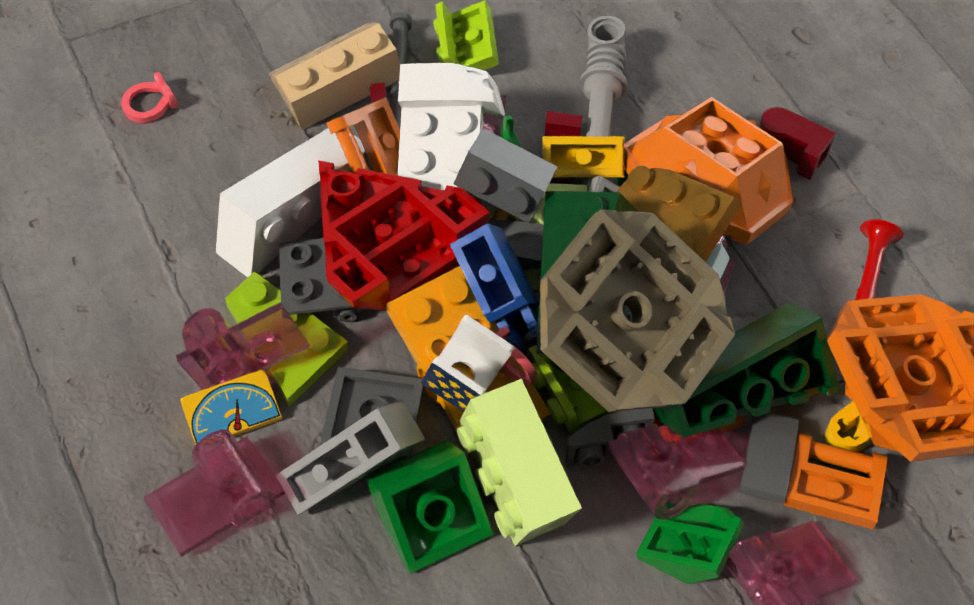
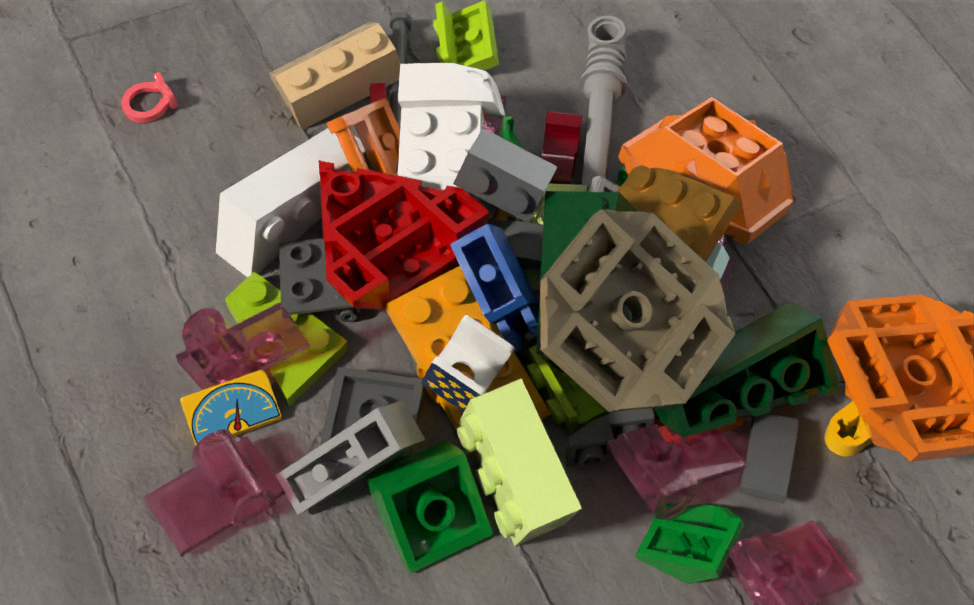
coral piece [495,326,537,387] -> none
yellow slope [542,136,625,178] -> none
dark red leg [759,107,836,180] -> none
orange plate [783,433,888,530] -> none
red piece [855,219,903,300] -> none

